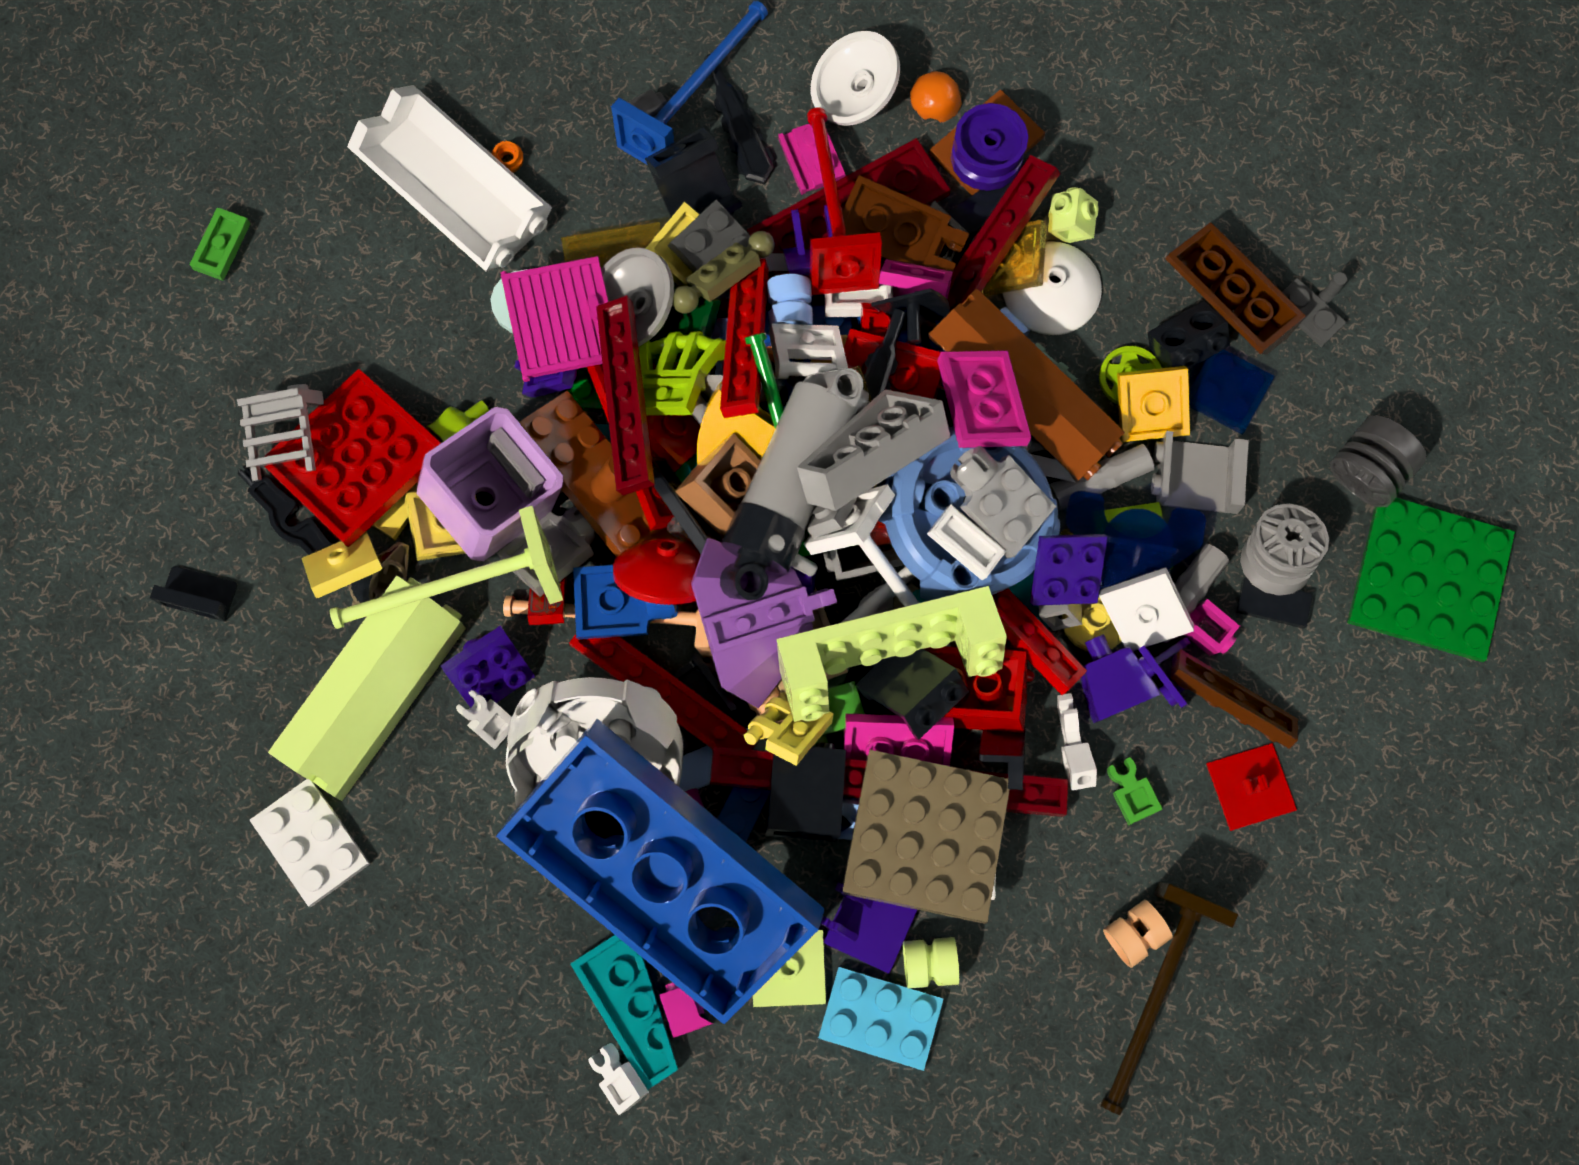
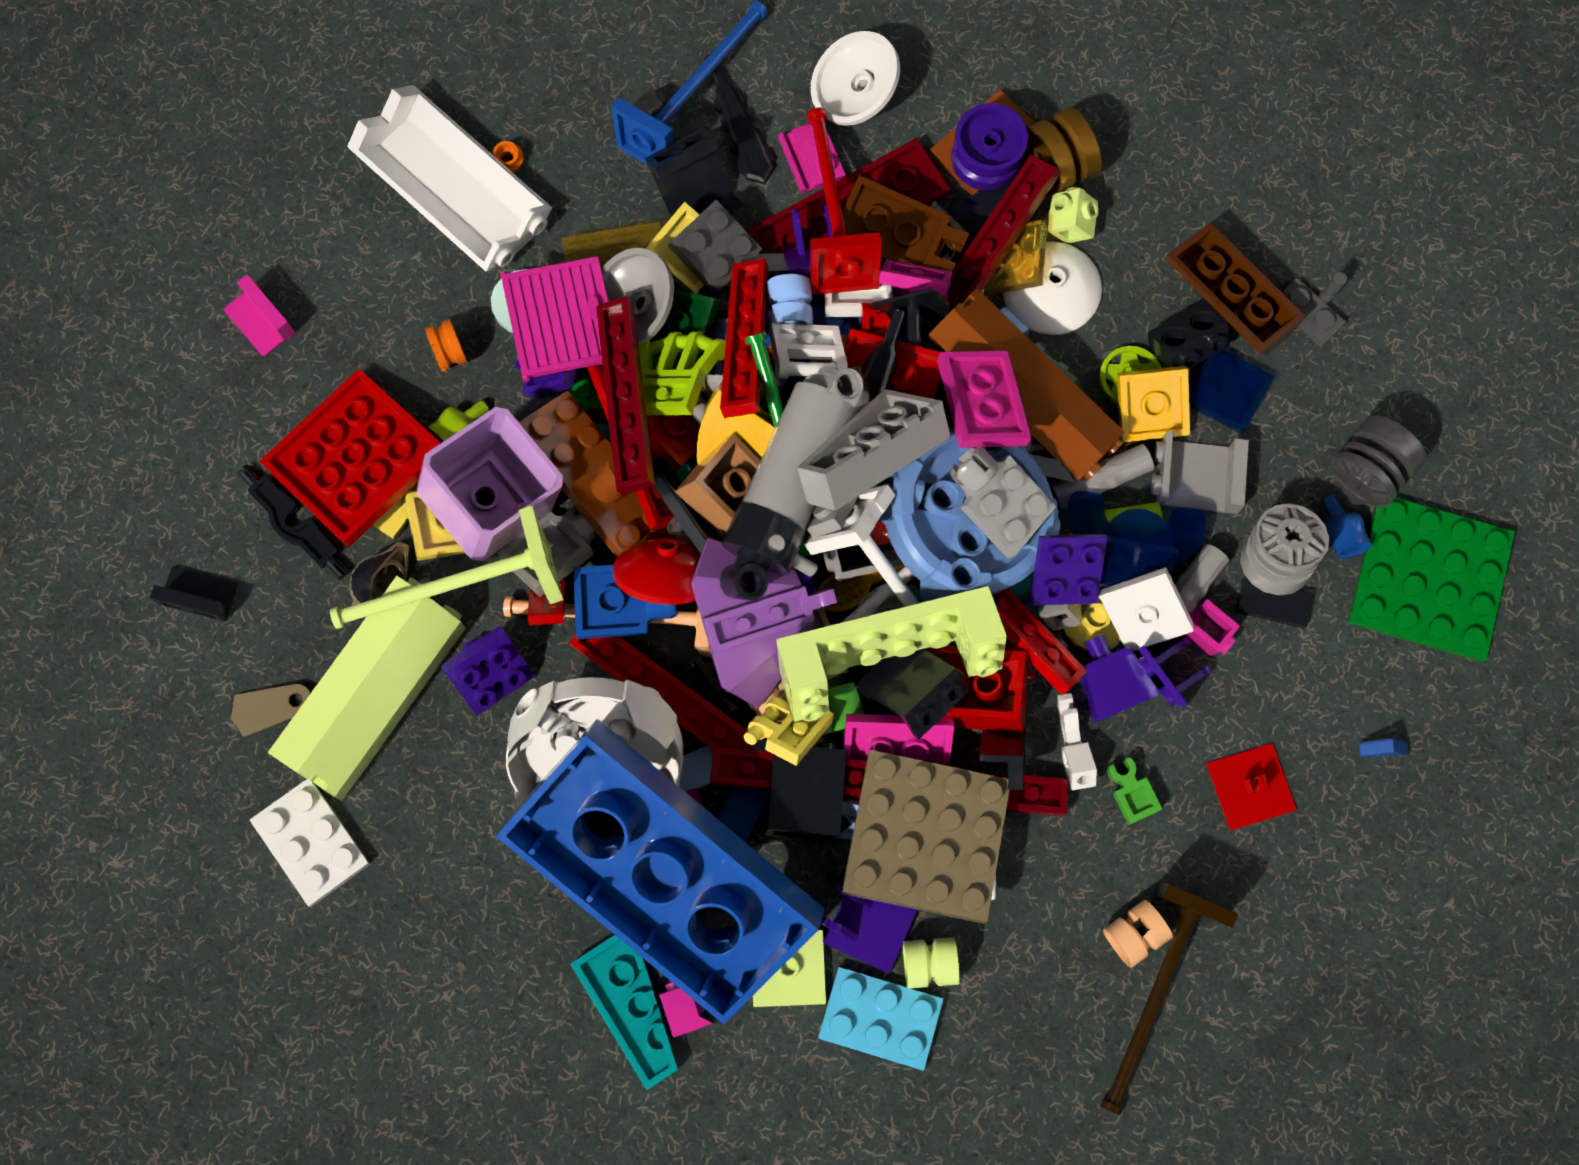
bright green plate [189,207,251,281] -> none
light grey plate [237,384,324,481] -> none
light yellow plate [302,531,382,598] -> none
white plate [456,690,511,749] -> none
light grey tile [487,427,545,498] -> none
white plate [588,1043,649,1115] -> none
olive plate [672,231,775,314] -> none
orange hair [910,71,962,123] -> none
white tile [927,504,1006,580] -> none
reddish brown plate [1171,649,1298,749] -> none
none -> dark pink panel [224,275,295,356]
none -> dark tan piece [230,684,311,737]
none -> orange wheel [424,319,467,372]
none -> piece [818,565,905,614]
none -> pearl gold wheel [1026,107,1102,194]
none -> blue piece [1324,494,1372,559]
none -> blue tile [1359,738,1409,757]

